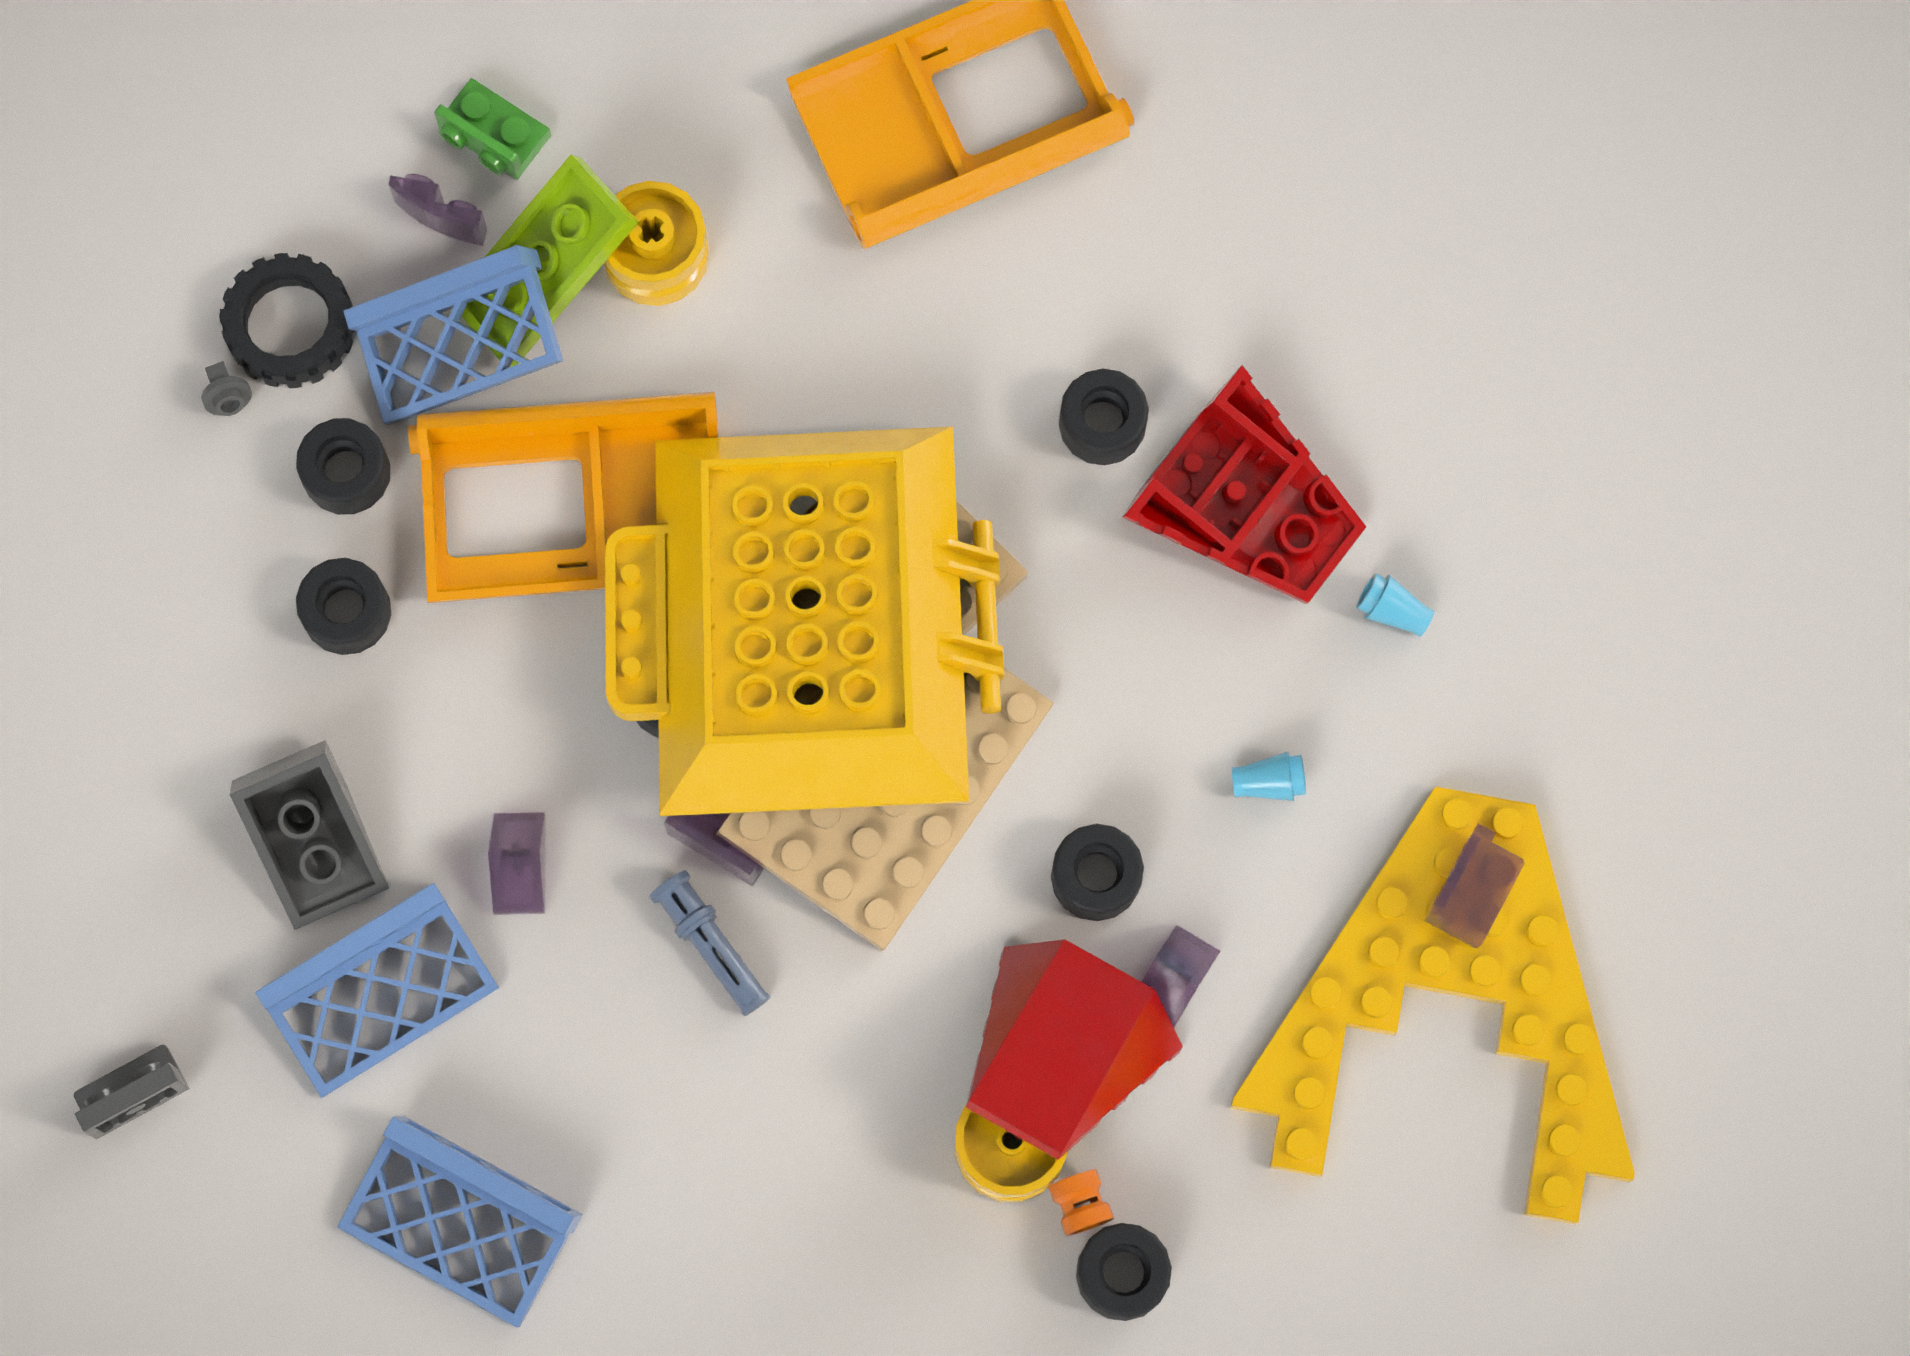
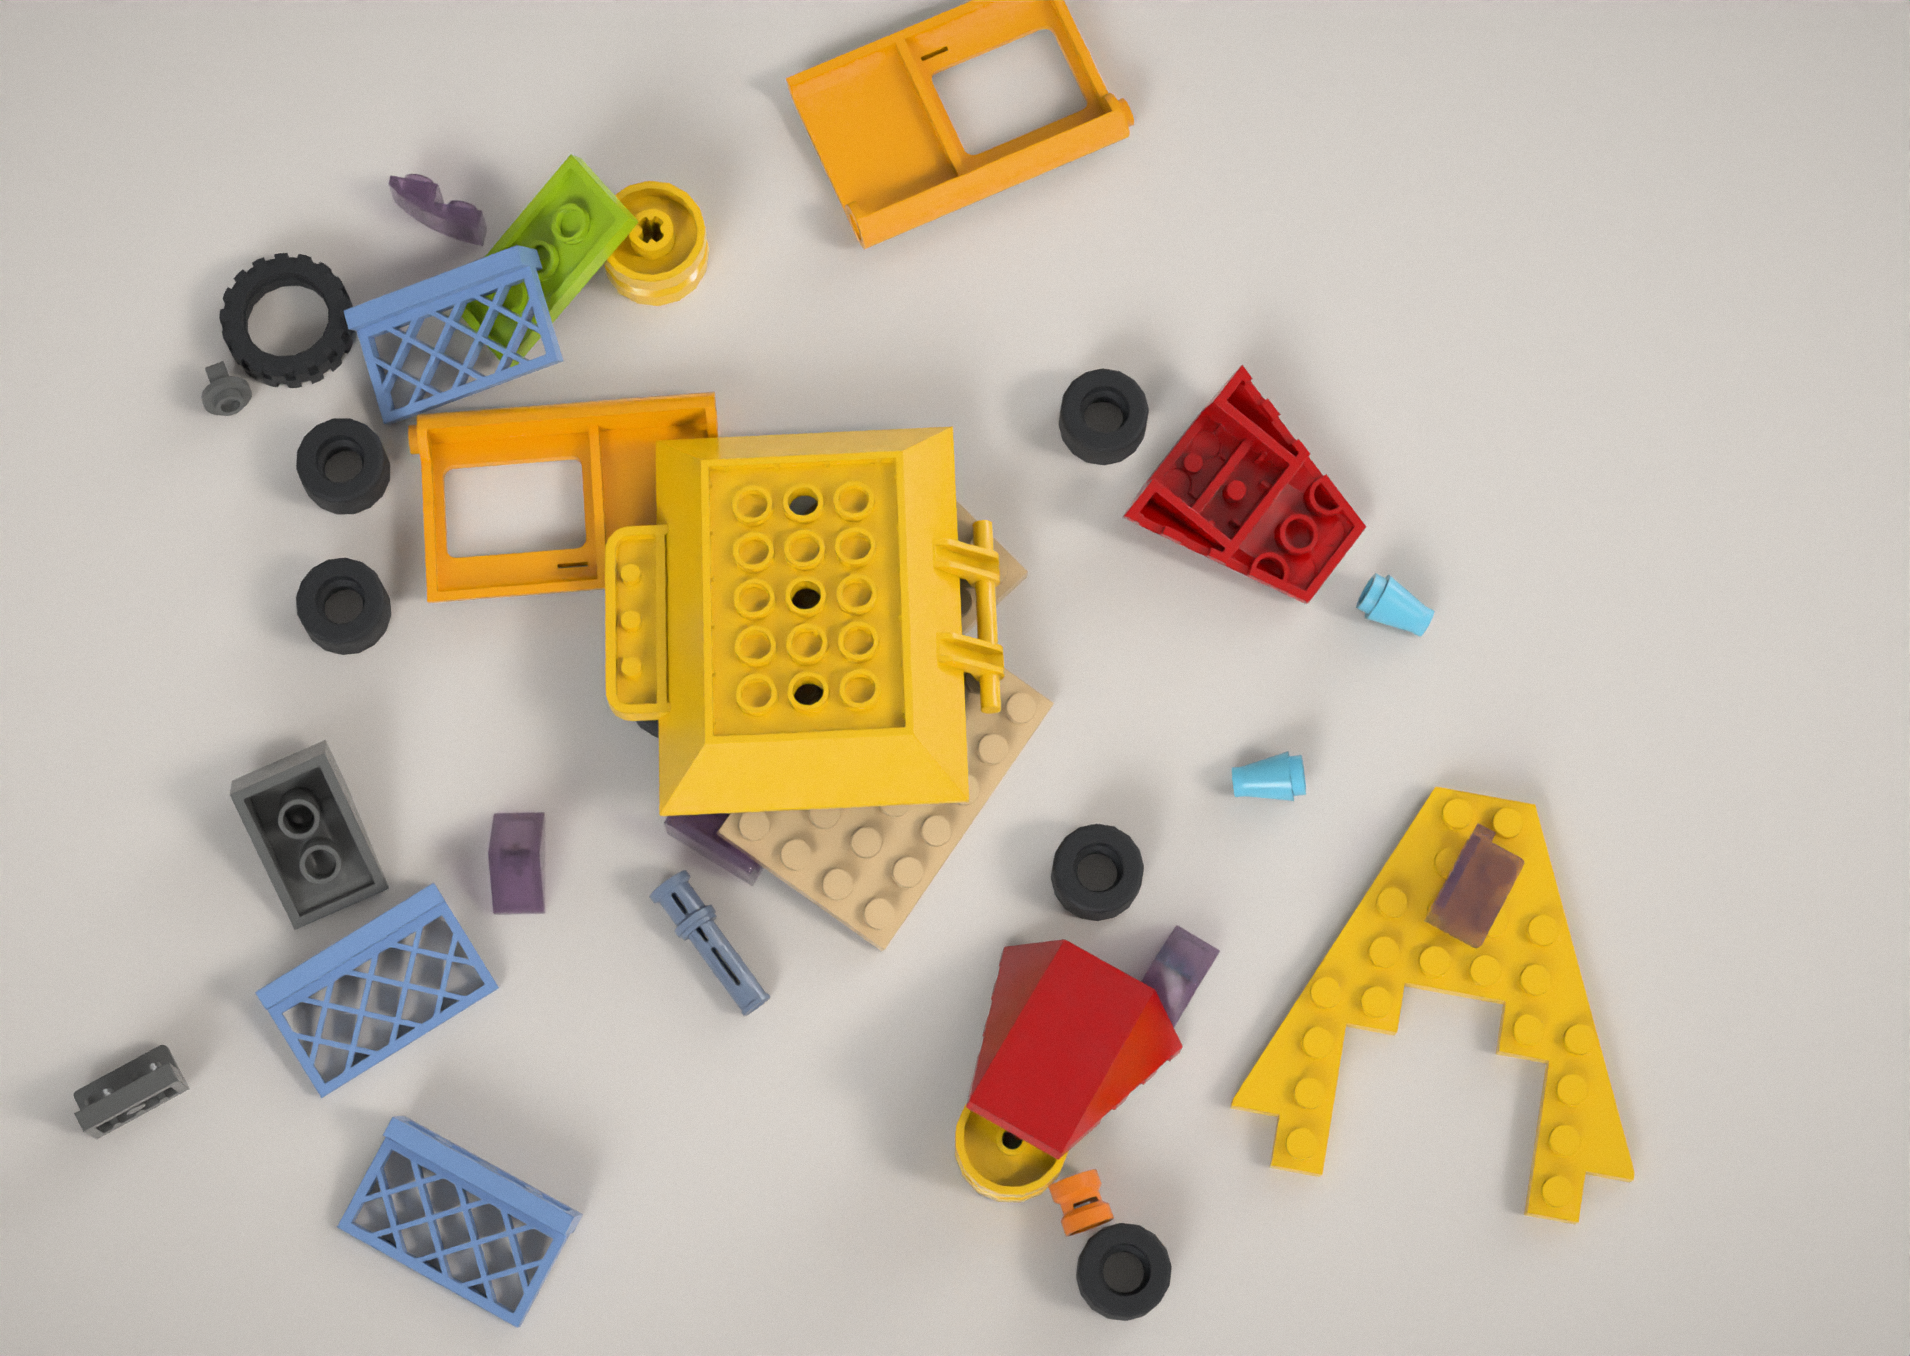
bright green bracket [434,78,551,180] -> none

